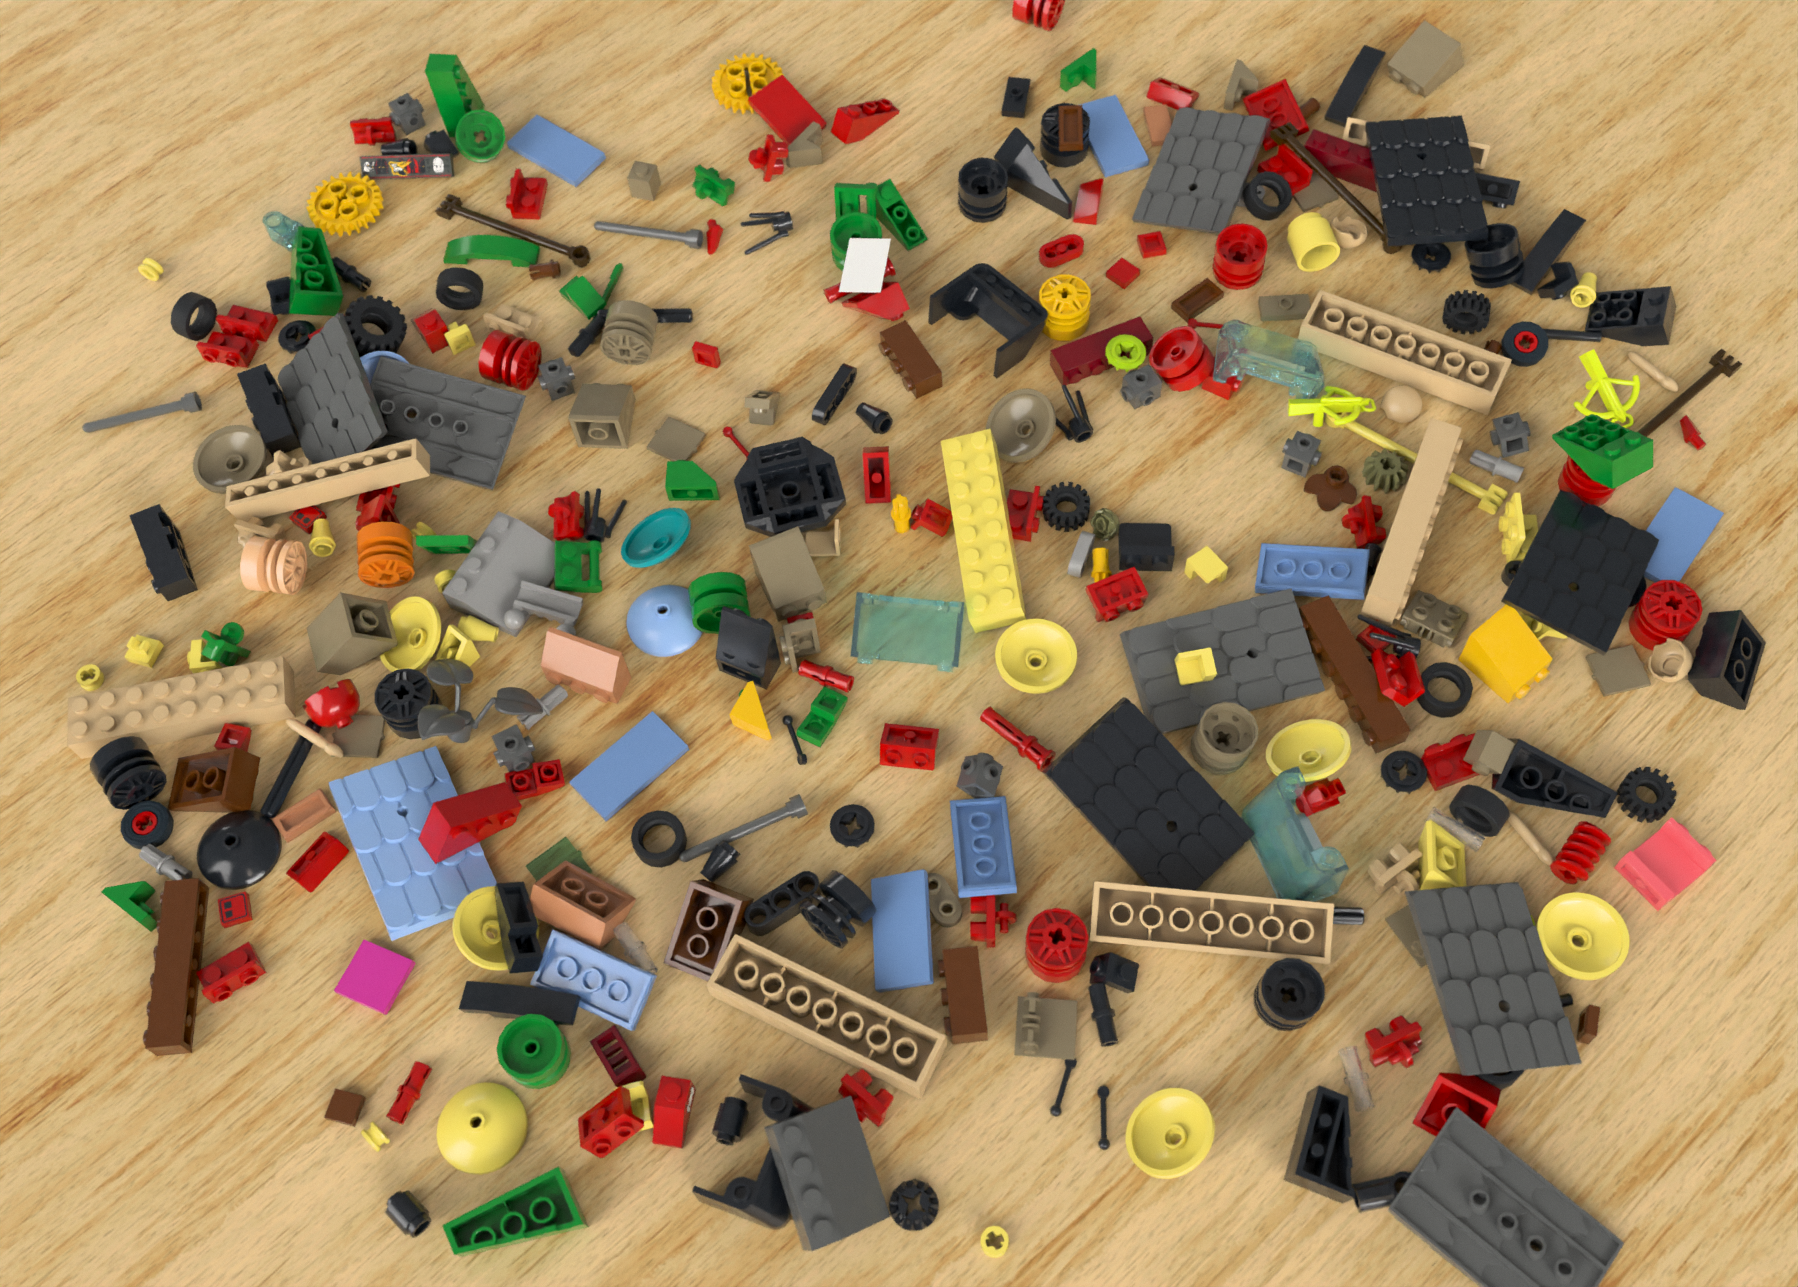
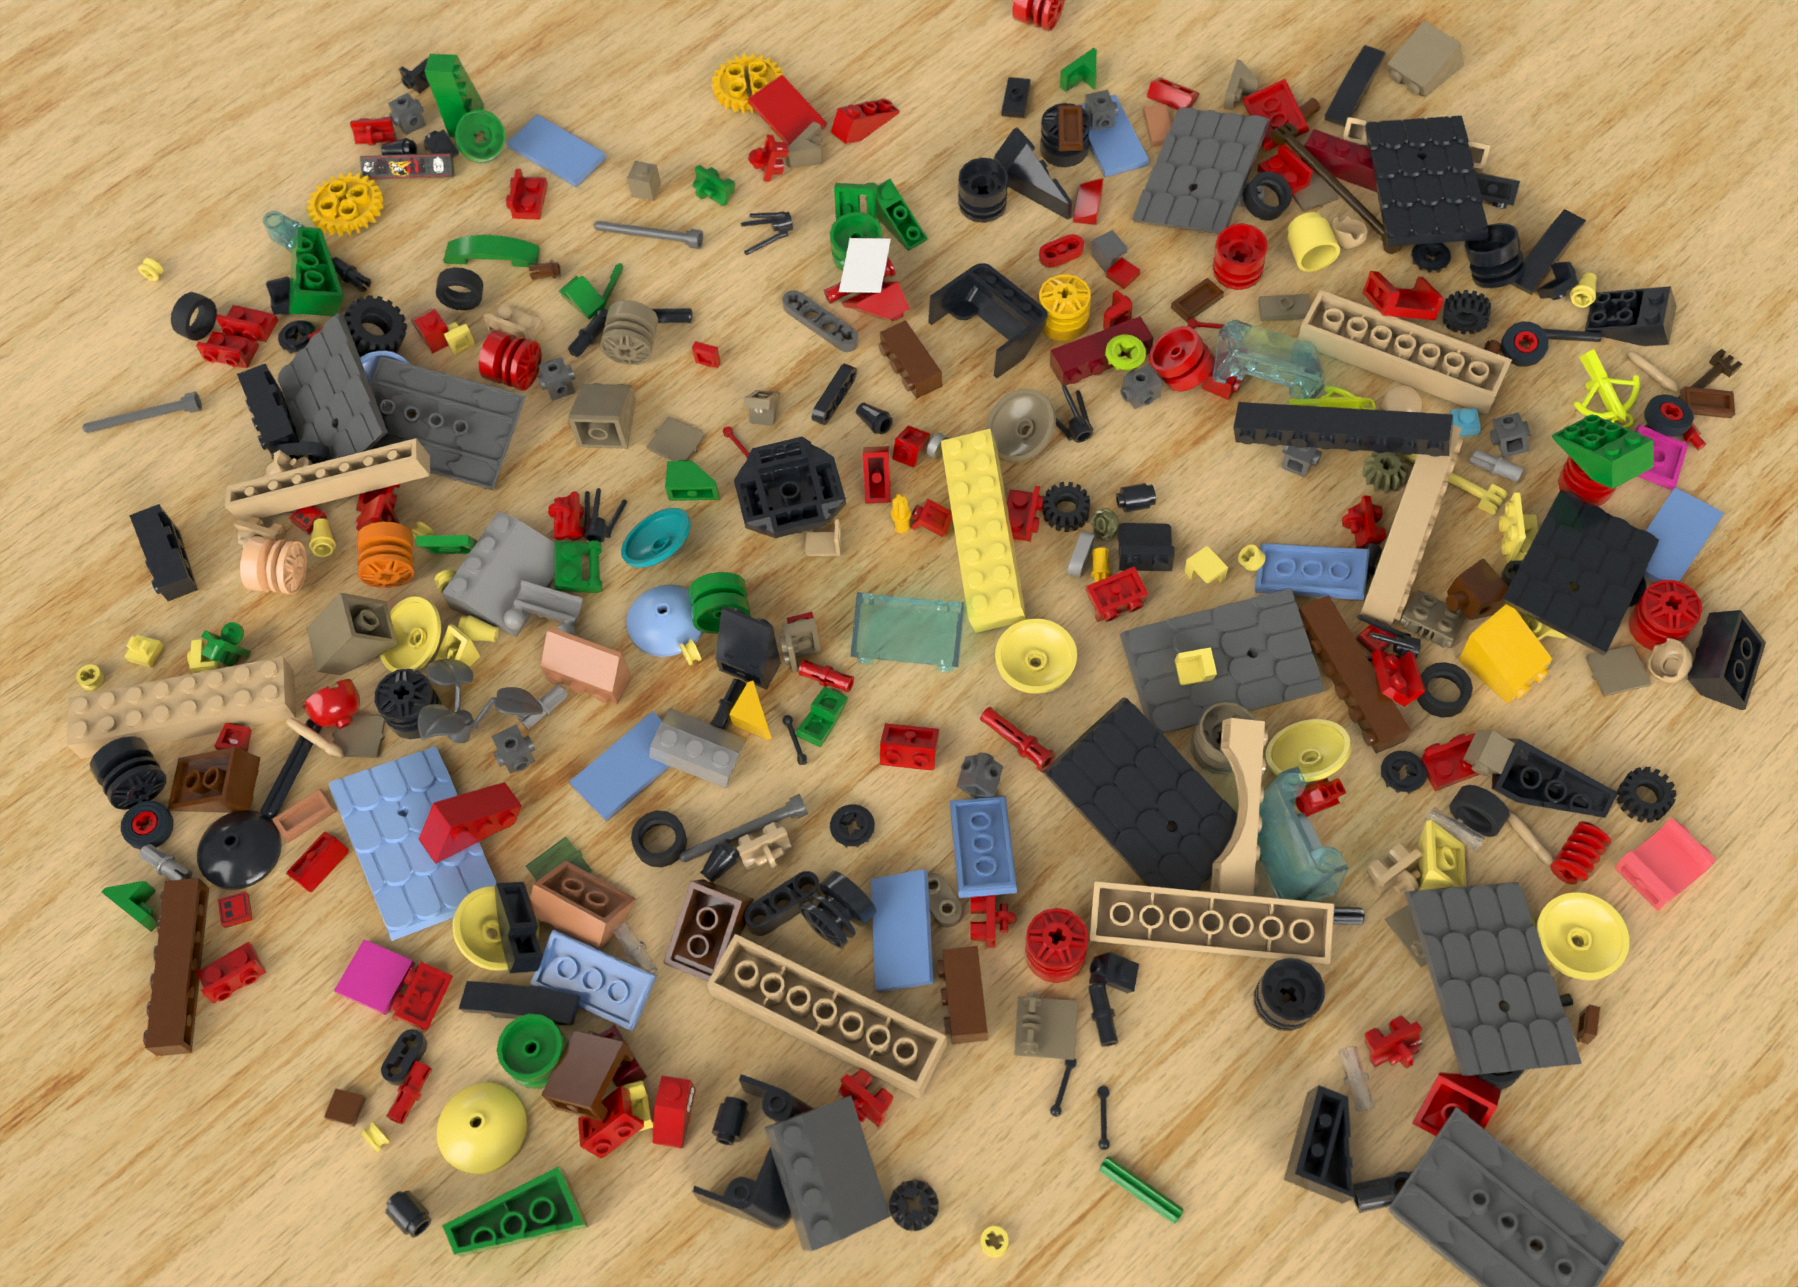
dark tan dish [193,425,267,494] -> none
dark brown hinge [435,194,591,268] -> none
red slope [504,759,565,800] -> none
red bar [706,219,723,255] -> none
dark tan slope [749,526,827,622] -> none
light yellow dish [1126,1088,1215,1179] -> none
red tile [1137,231,1167,259] -> none
reddish brown plate [1304,465,1357,511] -> none
none -> black beam [271,441,330,464]
none -> black beam [381,1029,427,1086]
none -> red bracket [390,961,453,1031]
none -> black bracket [399,58,430,94]
none -> reddish brown panel [541,1031,634,1121]
none -> light grey slope [649,709,747,788]
none -> light yellow bush [679,639,702,666]
none -> black axle [710,678,746,730]
none -> tan hips [737,822,793,871]
none -> dark grey beam [782,290,858,352]
none -> red bracket [892,425,931,467]
none -> light grey tile [927,433,949,460]
none -> dark grey brick [1083,90,1118,131]
none -> dark grey panel [1091,230,1128,273]
none -> green axle [1099,1156,1184,1224]
none -> red bracket [1103,290,1133,329]
none -> black brick [1116,483,1156,513]
none -> tan arch [1211,718,1268,896]
none -> black brick [1233,402,1453,457]
none -> light yellow bush [1238,545,1266,572]
none -> red panel [1362,271,1444,320]
none -> reddish brown torso [1446,558,1508,620]
none -> medium azure plate [1450,408,1481,436]
none -> dark pink tile [1634,424,1688,491]
none -> black bush [1644,394,1694,437]
none -> reddish brown tile [1680,386,1735,418]

